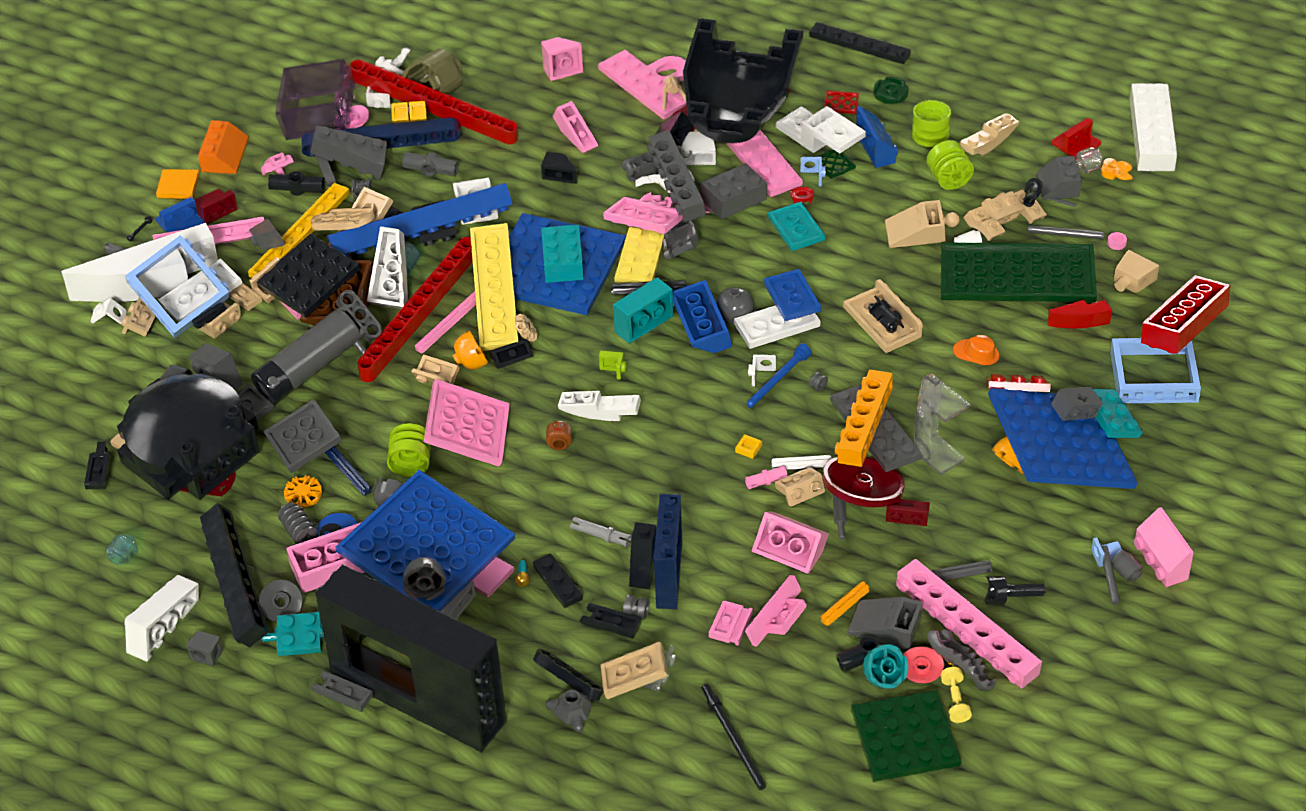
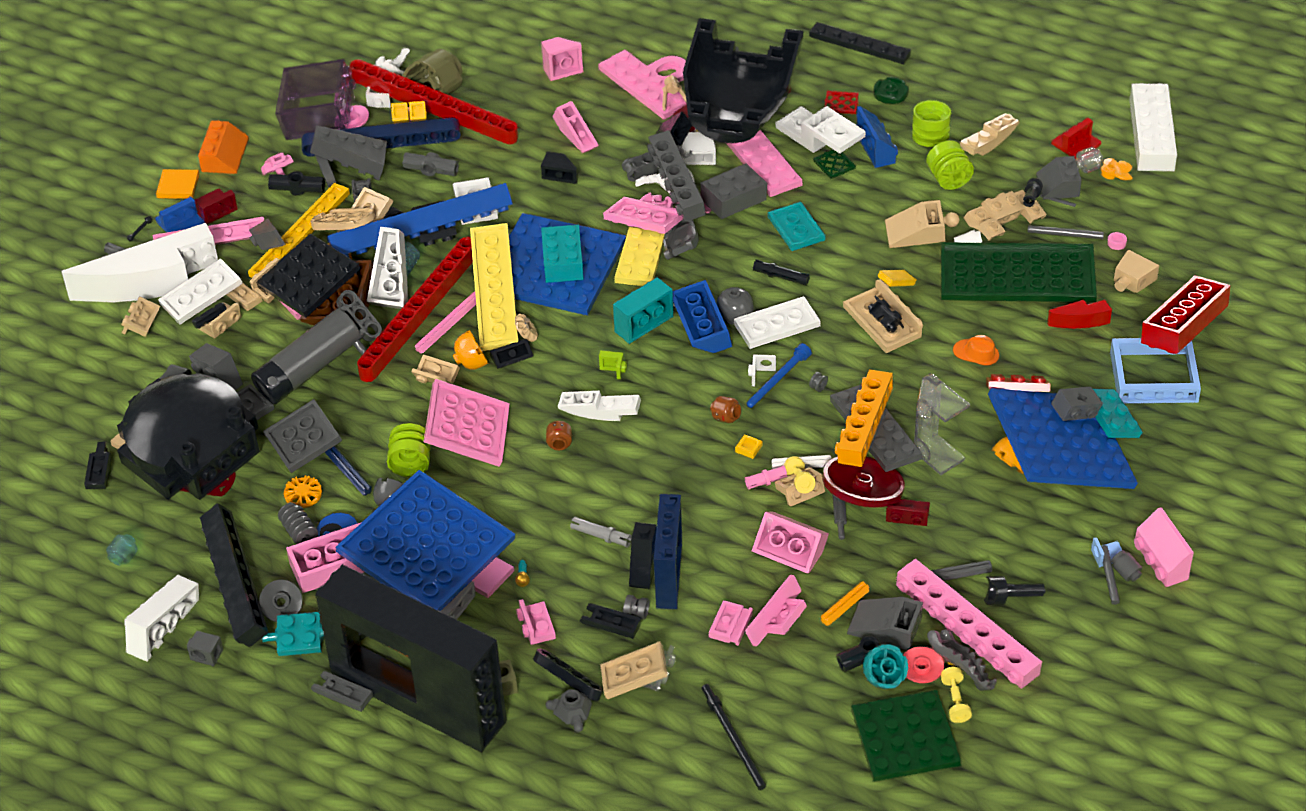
white bracket [90,298,127,324] -> none
light blue window [125,235,230,338] -> none
dark grey cylinder [403,557,446,600] -> none
black plate [533,553,583,609] -> none
black axle [612,280,687,295] -> none
blue plate [764,269,821,321] -> none
red piece [790,187,814,204] -> none
light blue bracket [801,157,825,186] -> none
none -> olive brick [499,659,518,696]
none -> bright pink bracket [516,599,556,645]
none -> dark orange head [710,396,741,423]
none -> black pin [752,259,810,286]
none -> light yellow wheel [784,456,816,493]
none -> yellow tile [878,270,917,287]

